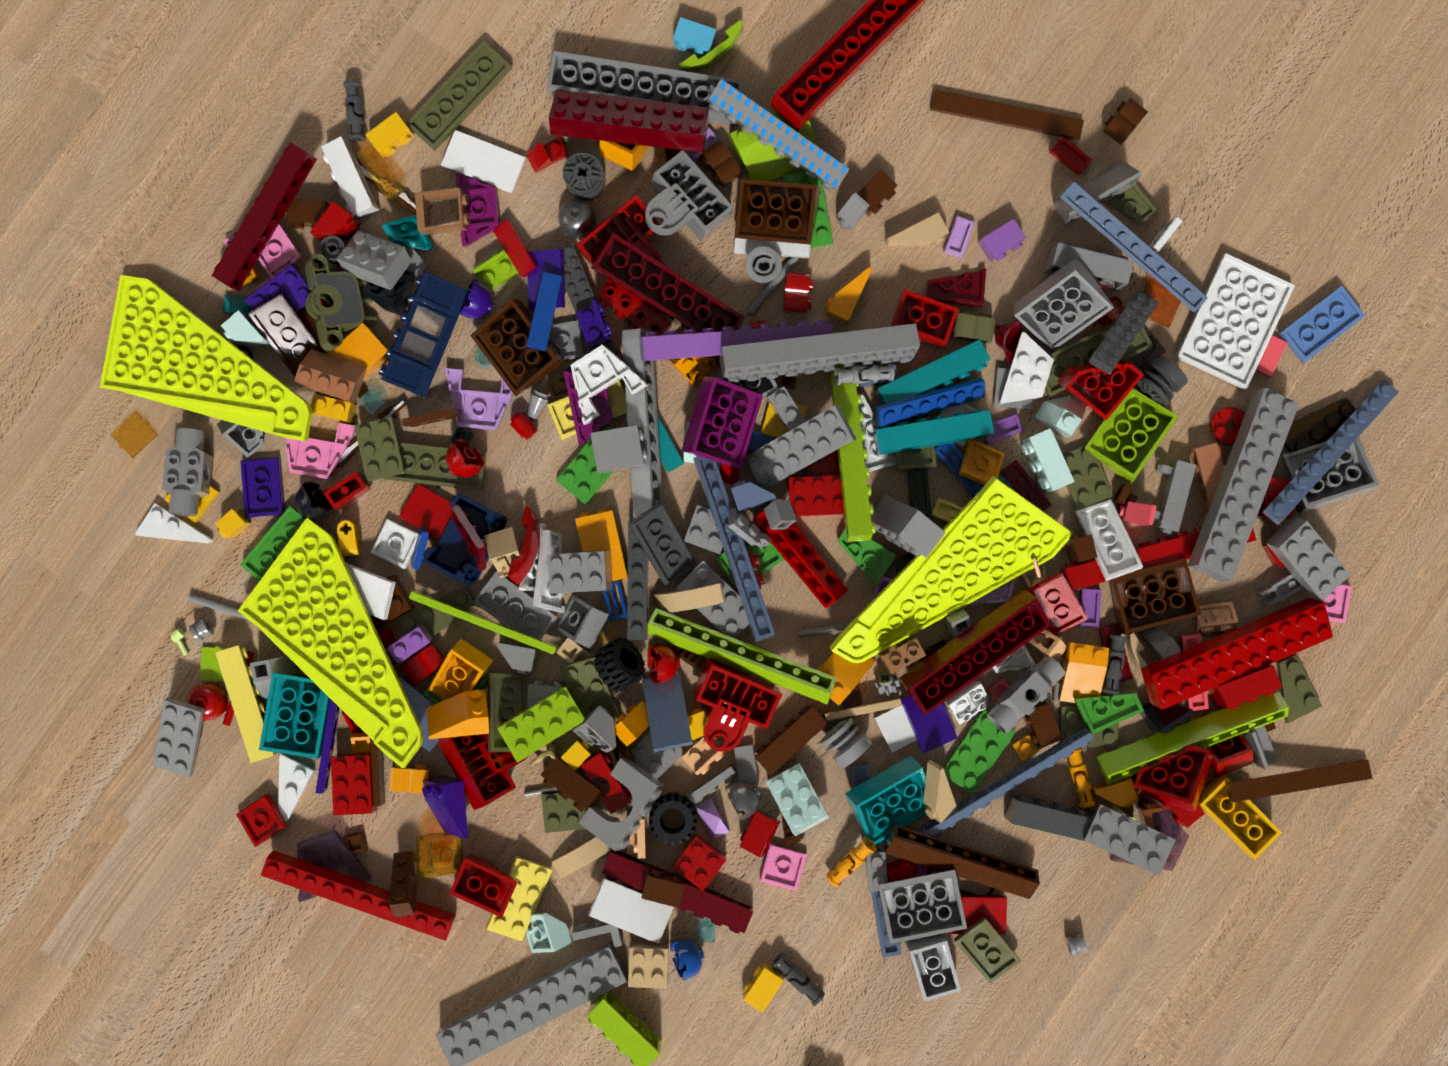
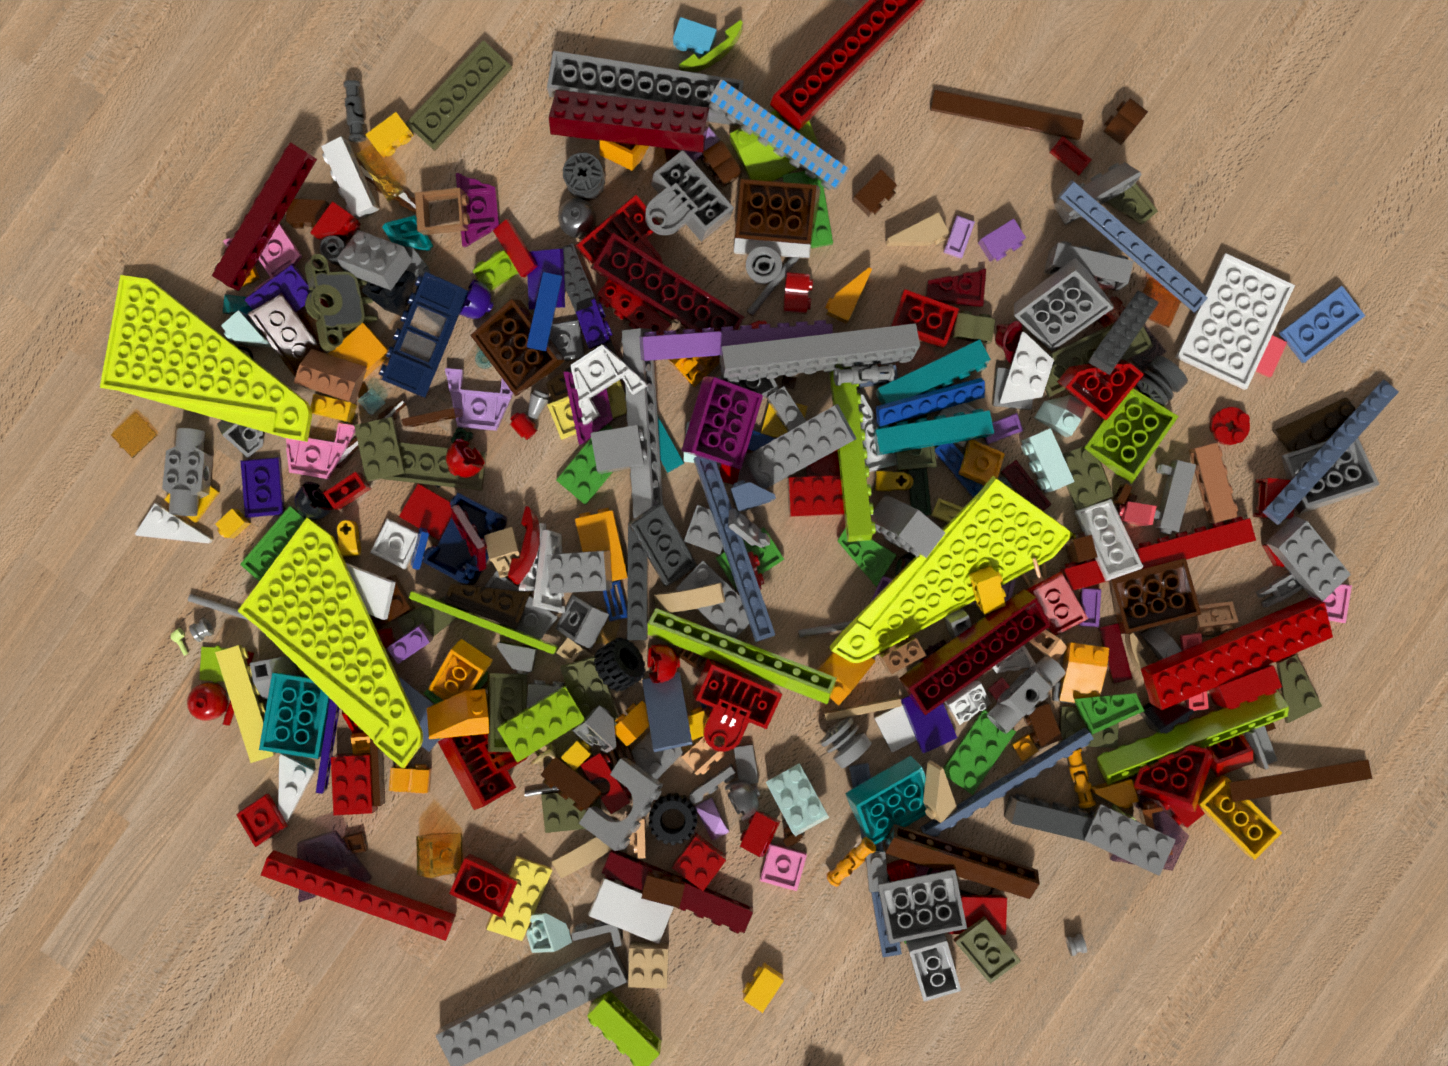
light grey plate [153,697,205,778] -> none
reddish brown brick [389,851,418,917] -> none
red brick [401,644,445,686] -> none
dark purple slope [422,776,468,839] -> none
white tile [441,130,526,194] -> none
red slope [526,137,569,173] -> none
blue cylinder [670,939,705,981] -> none
clear light blue plate [696,920,716,943] -> none
red brick [752,510,848,609] -> none
reddish brown brick [755,704,828,775] -> none
light grey brick [764,498,797,530] -> none
dark grey piece [772,953,825,1006] -> none
light grey slope [836,192,869,231] -> none
reddish brown tile [842,686,863,708] -> none
light grey gear [875,672,900,696] -> none
dark grey piece [1102,634,1128,695] -> none
white tile [1149,217,1182,253] -> none
light grey brick [1187,388,1299,582] -> none
none -> dark brown wing [444,583,531,629]
none -> yellow piece [876,471,914,491]
none -> yellow brick [969,566,1006,615]

